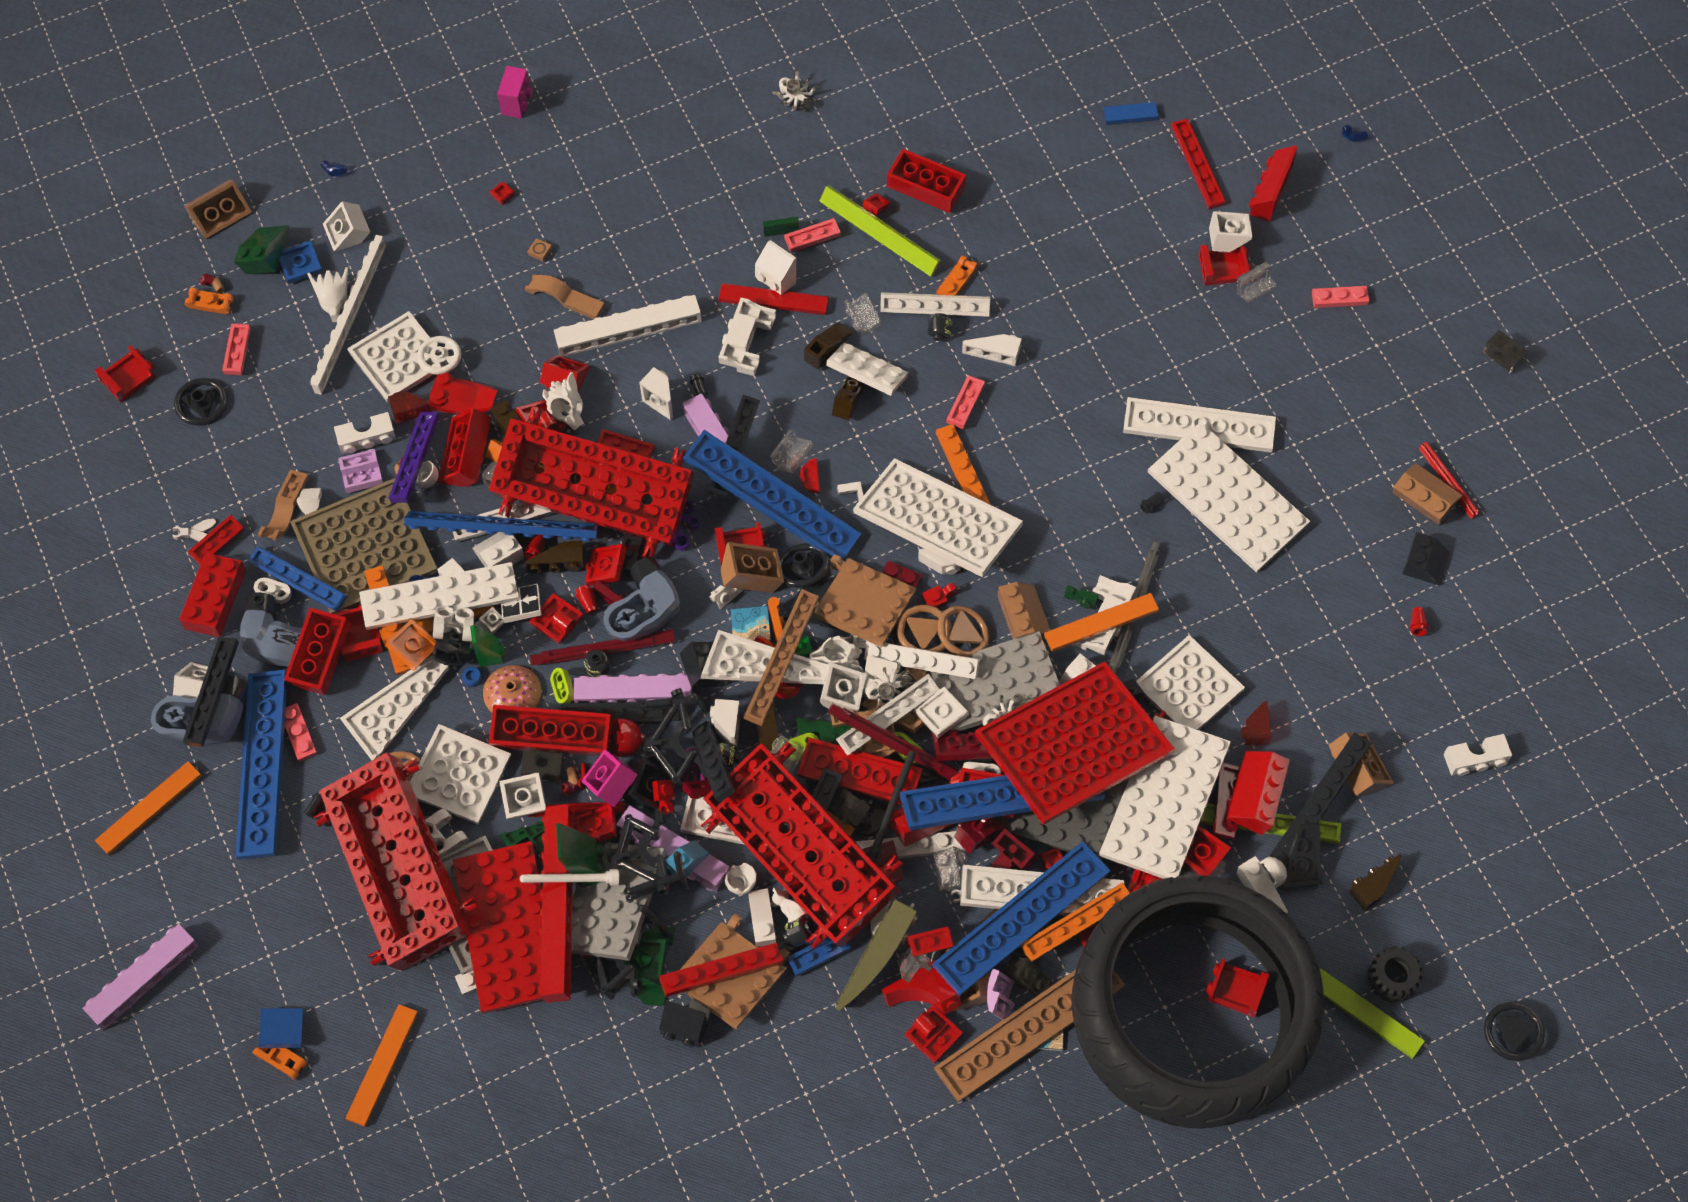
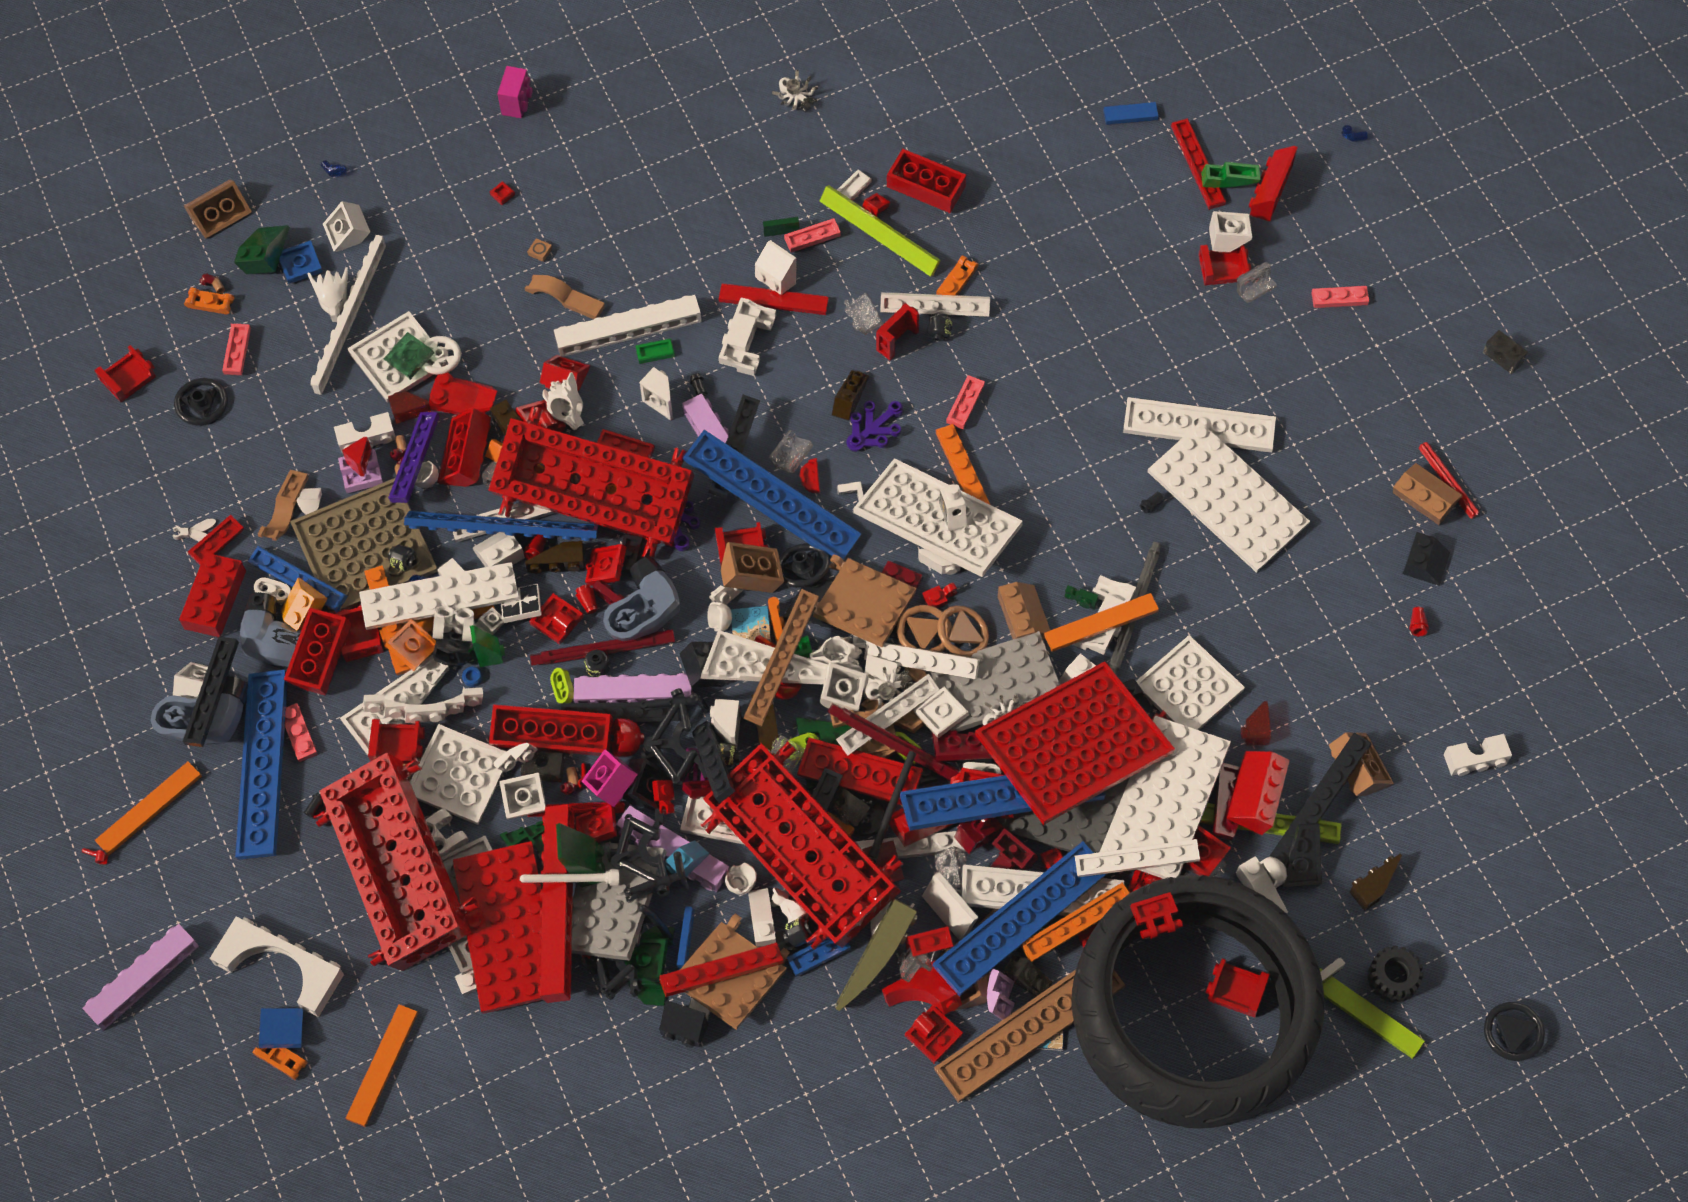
nougat dish [483,665,542,713] -> none
dark brown slope [804,322,853,370] -> none
white plate [826,343,908,396] -> none
white slope [962,334,1021,366] -> none
none -> red hand [82,848,108,865]
none -> white arch [210,917,344,1017]
none -> light orange slope [281,578,327,631]
none -> red slope [342,437,372,477]
none -> white piece [363,688,483,724]
none -> red panel [368,719,425,764]
none -> clear green tile [383,332,435,380]
none -> black head [388,544,418,572]
none -> arm [390,435,407,461]
none -> white slope [493,743,538,773]
none -> green tile [635,339,675,364]
none -> blue tile [677,906,694,970]
none -> white hair [708,602,732,631]
none -> white tile [837,170,871,201]
none -> dark purple plant [846,401,903,452]
none -> red panel [876,303,919,360]
none -> white tile [922,872,978,941]
none -> white torso [939,484,967,531]
none -> white plate [1075,839,1200,877]
none -> red plate [1130,892,1183,939]
none -> green slope [1201,162,1260,188]
none -> white tile [1320,958,1345,984]

